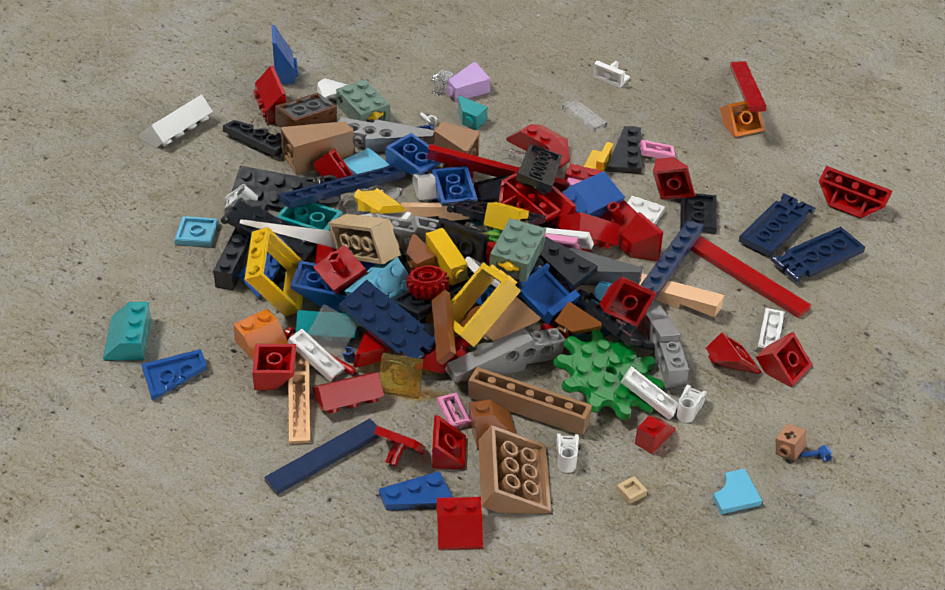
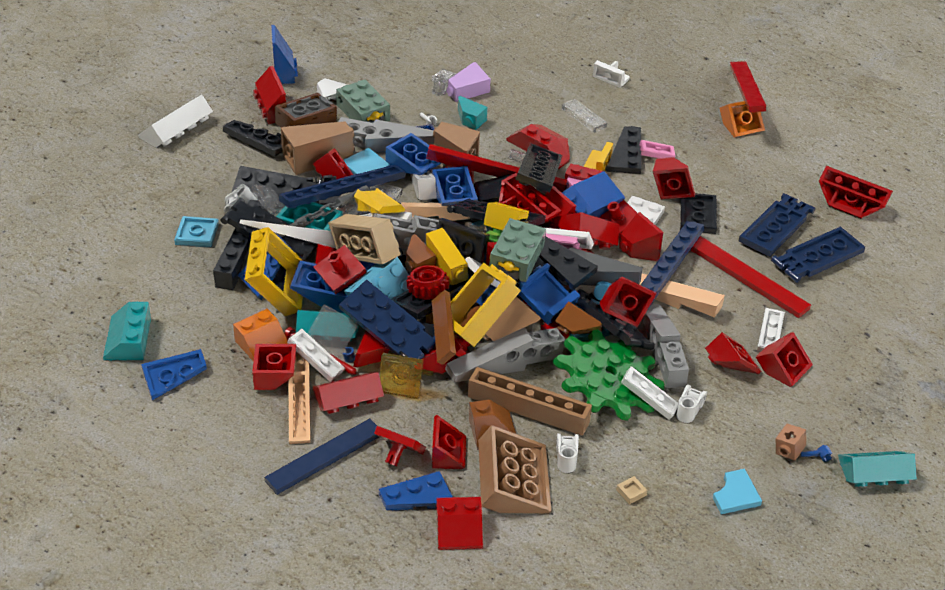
bright pink tile [437,393,471,429] -> none
red slope [635,415,676,454] -> none
none -> clear tile [250,185,286,216]
none -> dark grey piece [274,185,369,237]
none -> teal slope [838,451,917,487]

